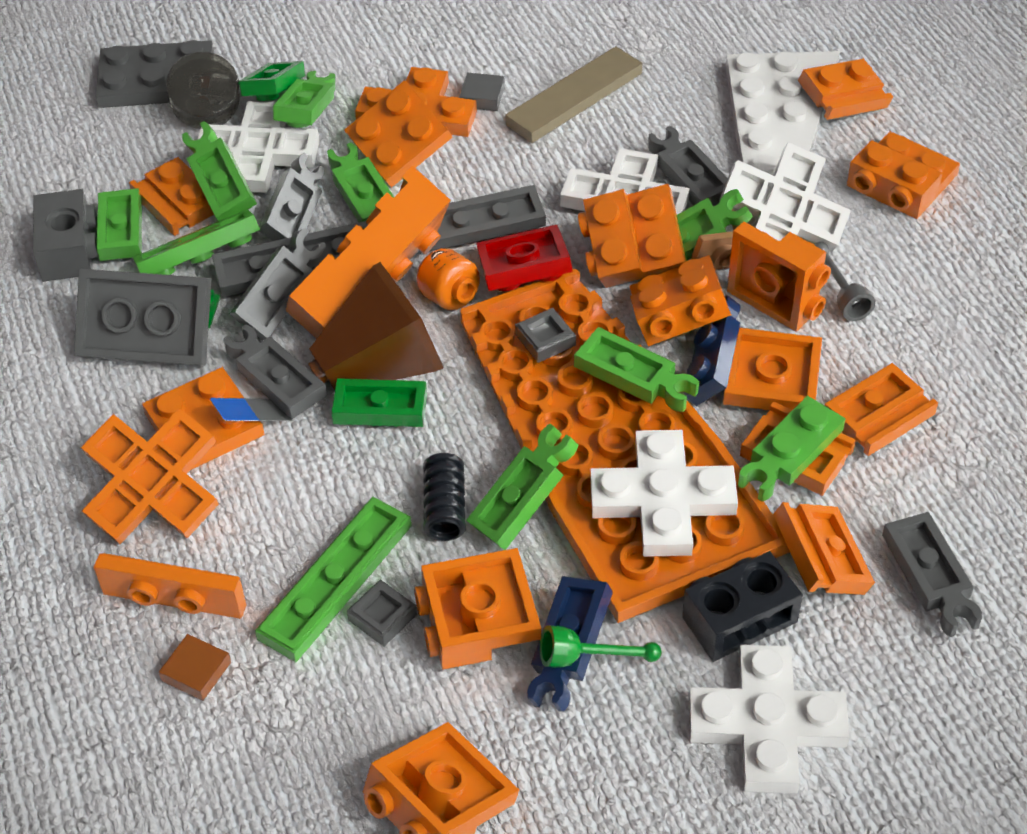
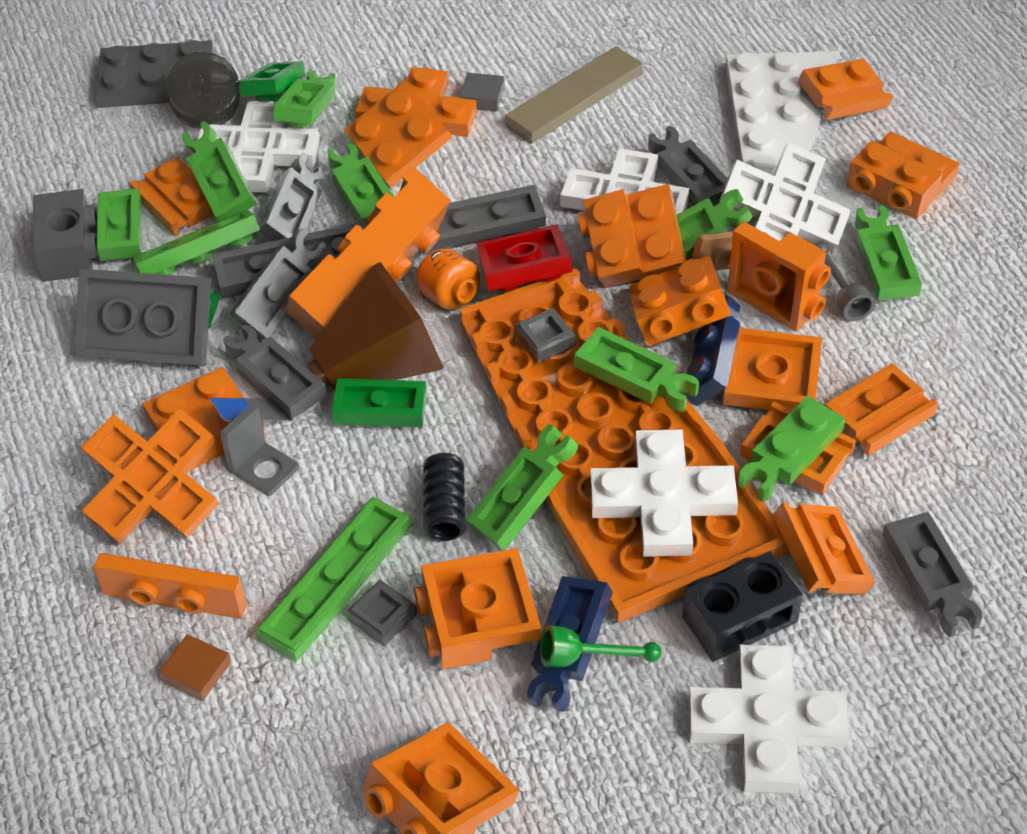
none -> dark grey bracket [220,404,299,496]
none -> bright green plate [855,205,922,301]

